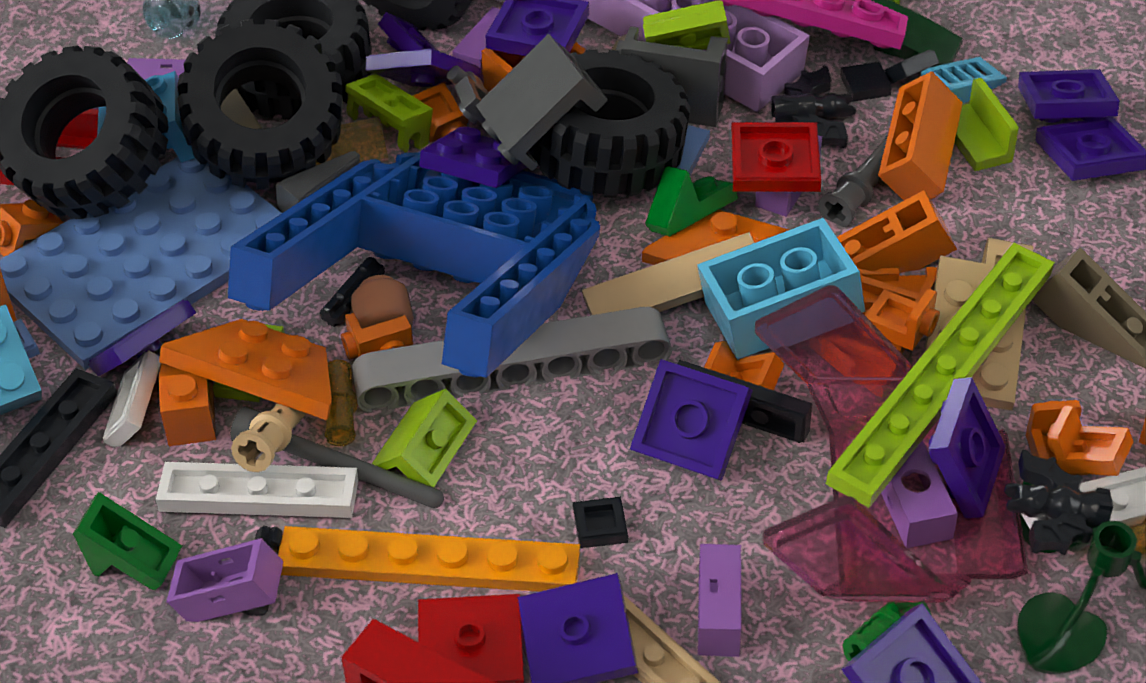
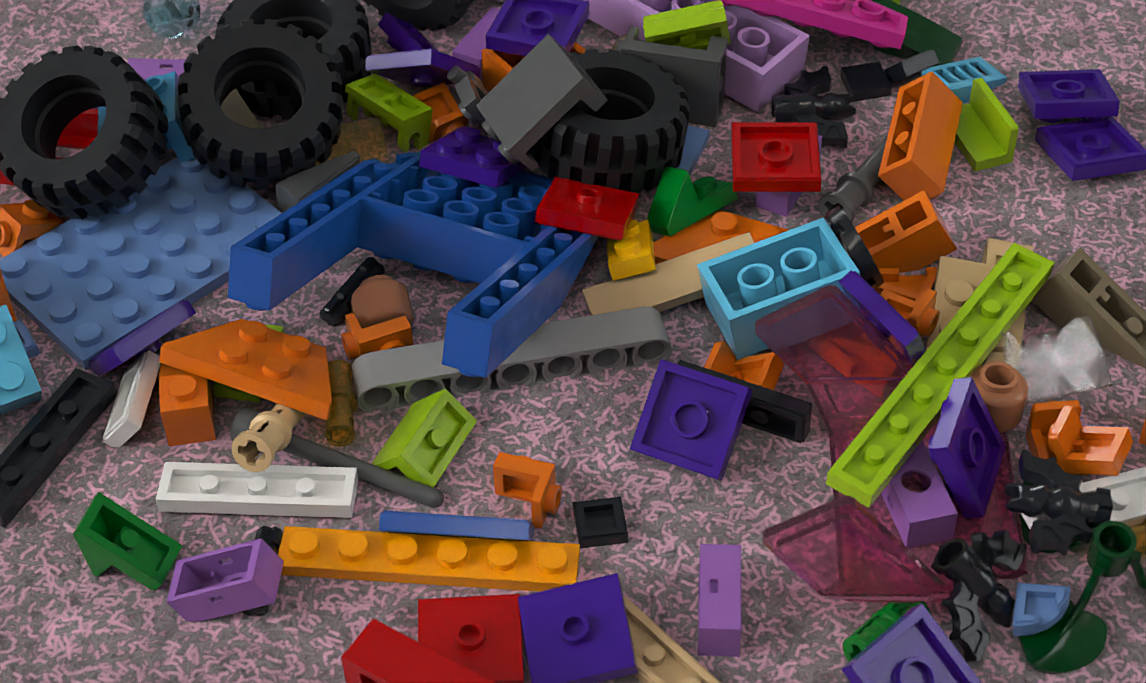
none -> blue tile [379,510,534,541]
none -> orange bracket [493,452,562,529]
none -> red plate [535,177,640,241]
none -> yellow plate [607,220,656,281]
none -> black tile [824,206,884,289]
none -> dark purple plate [839,270,926,367]
none -> black animal [931,530,1027,662]
none -> nougat head [970,361,1029,433]
none -> clear piece [1002,315,1113,404]
none -> medium blue tile [1012,582,1071,636]

